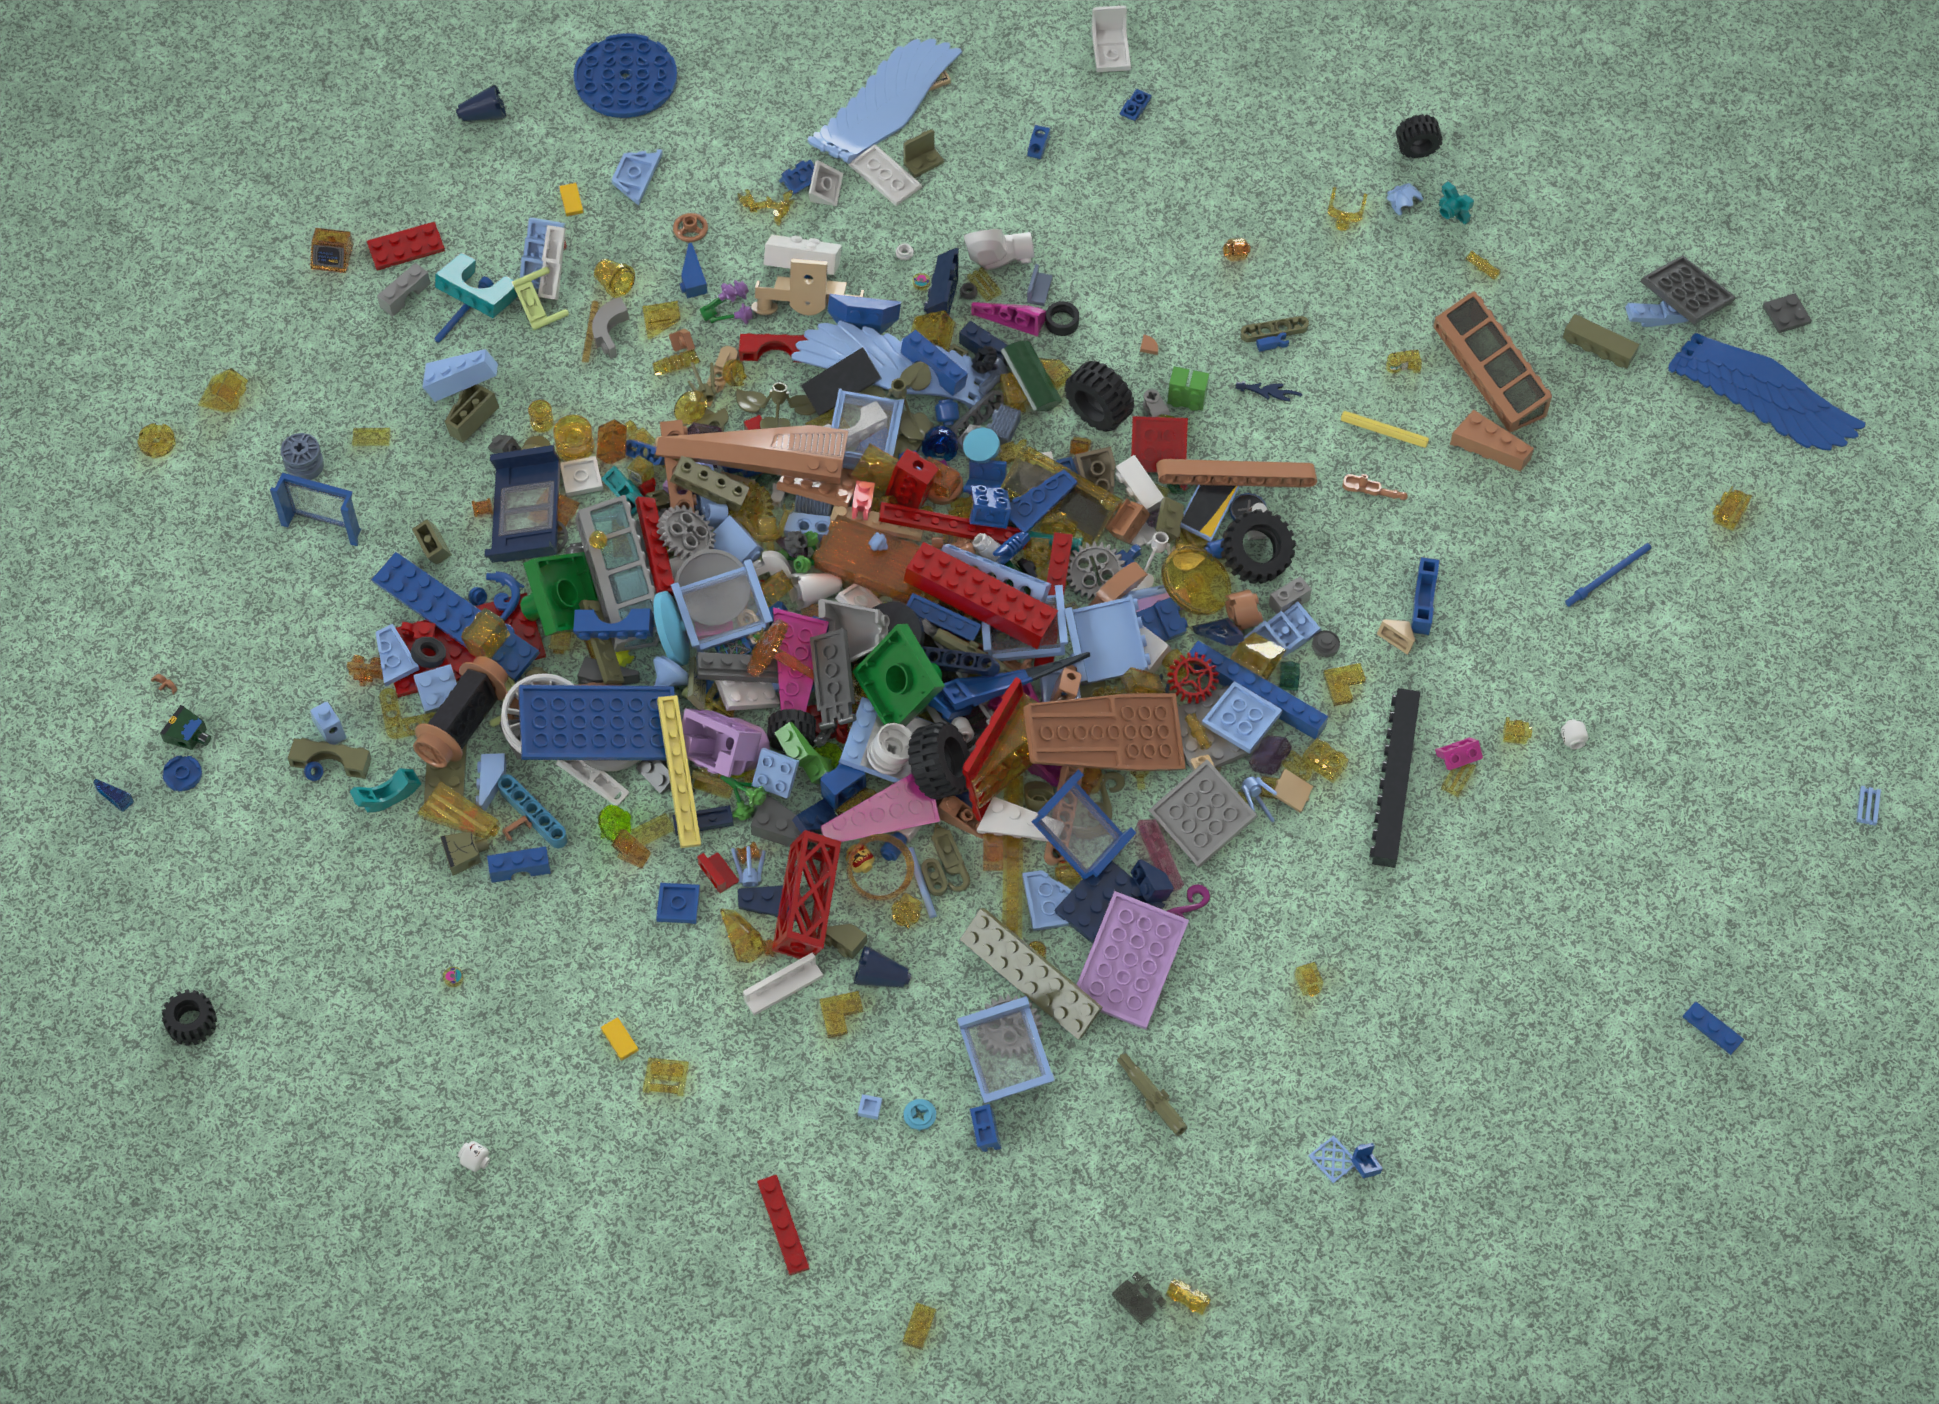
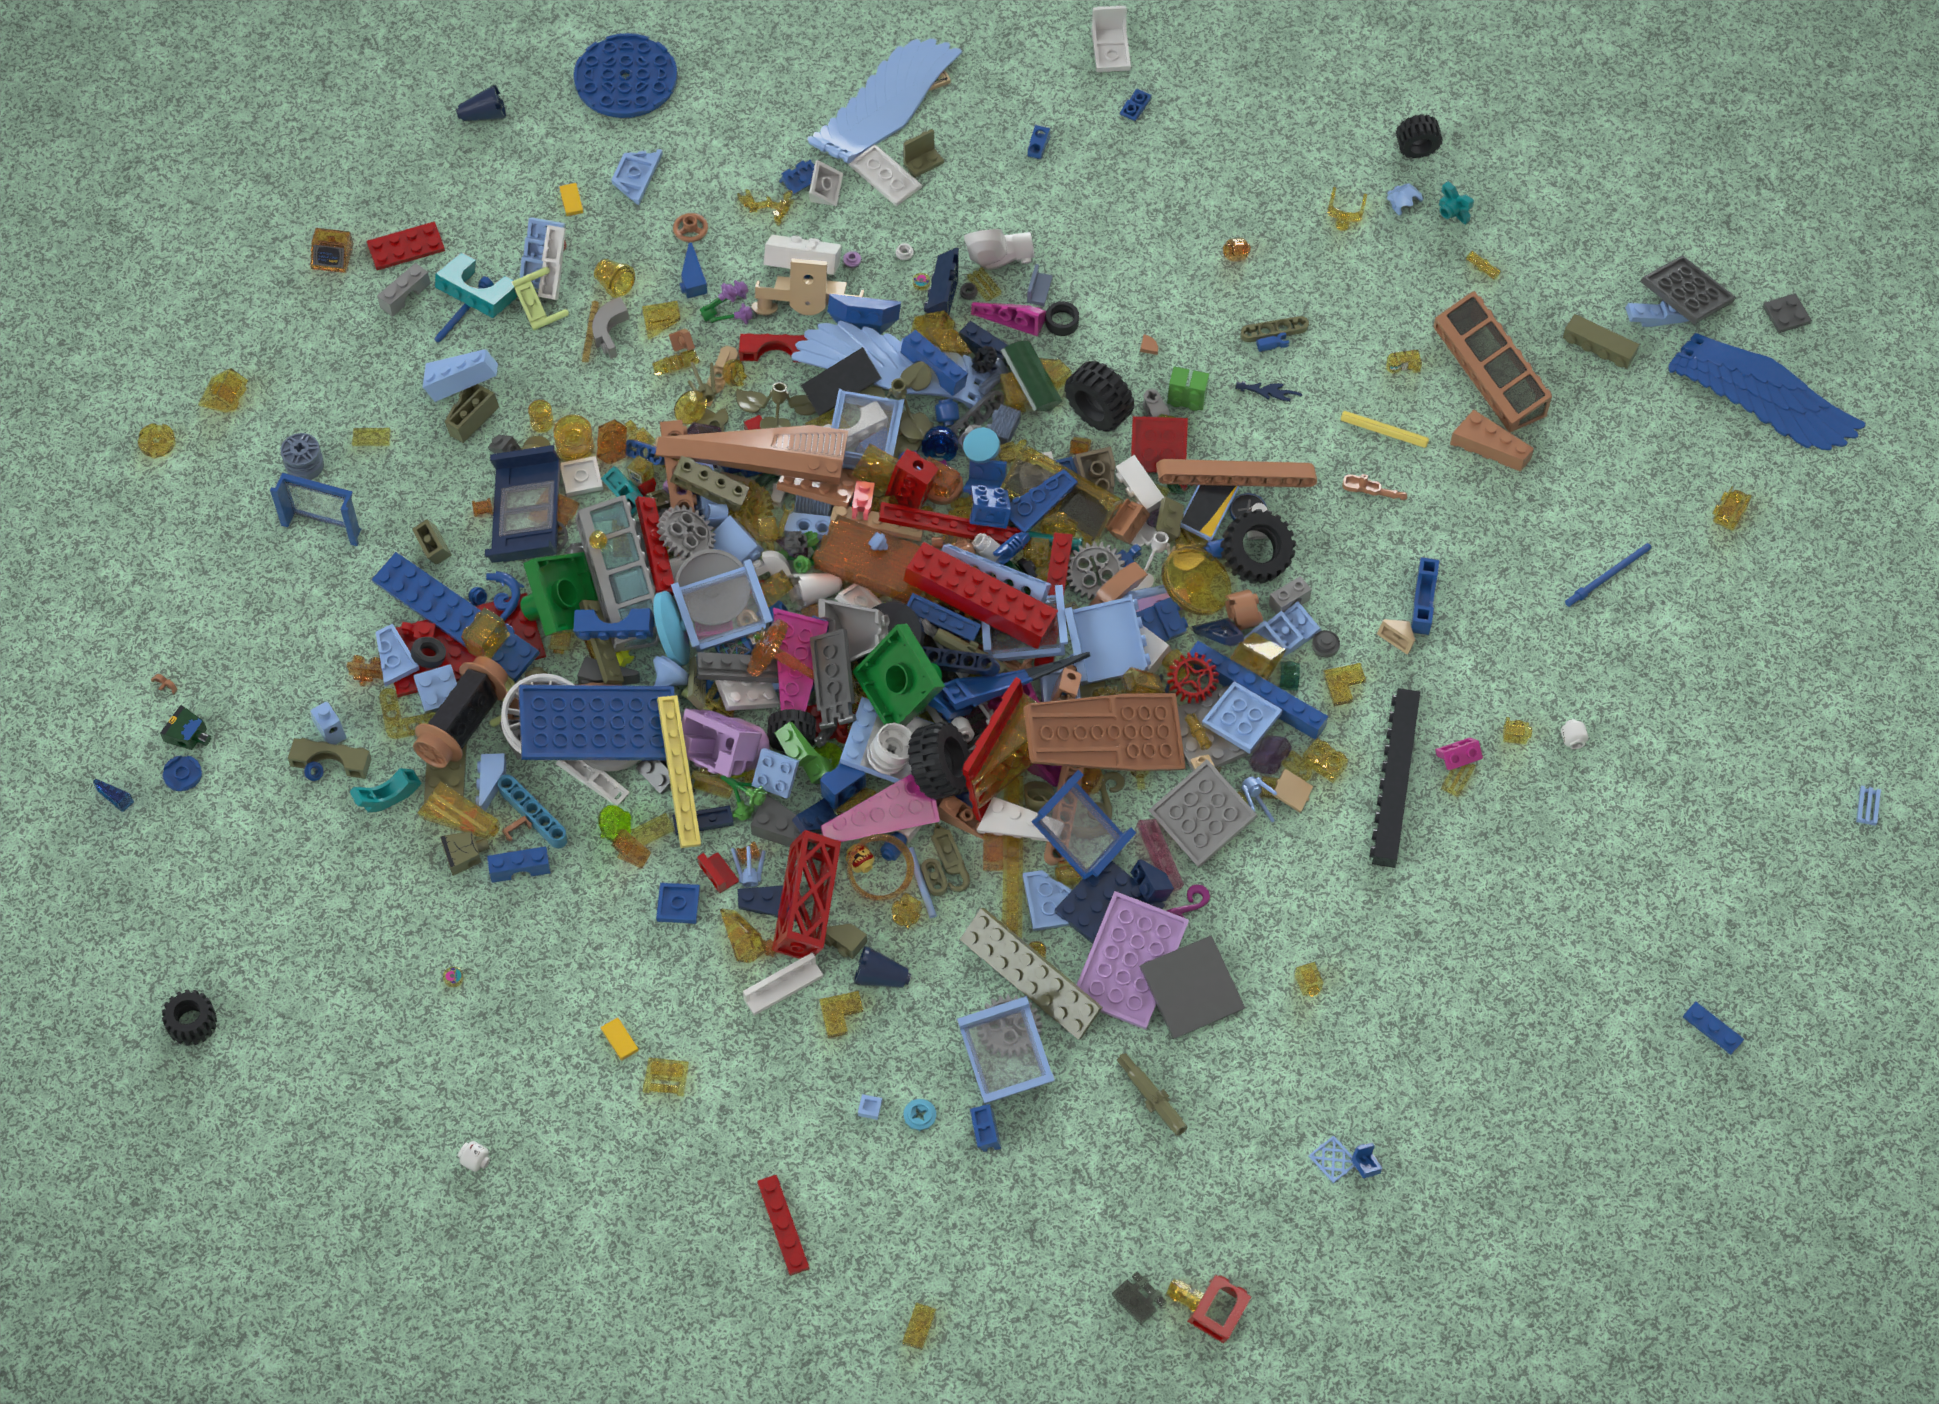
none -> lavender plate [843,251,861,268]
none -> clear yellow hinge [926,328,972,354]
none -> dark grey tile [1139,935,1245,1039]
none -> panel [1187,1274,1251,1343]

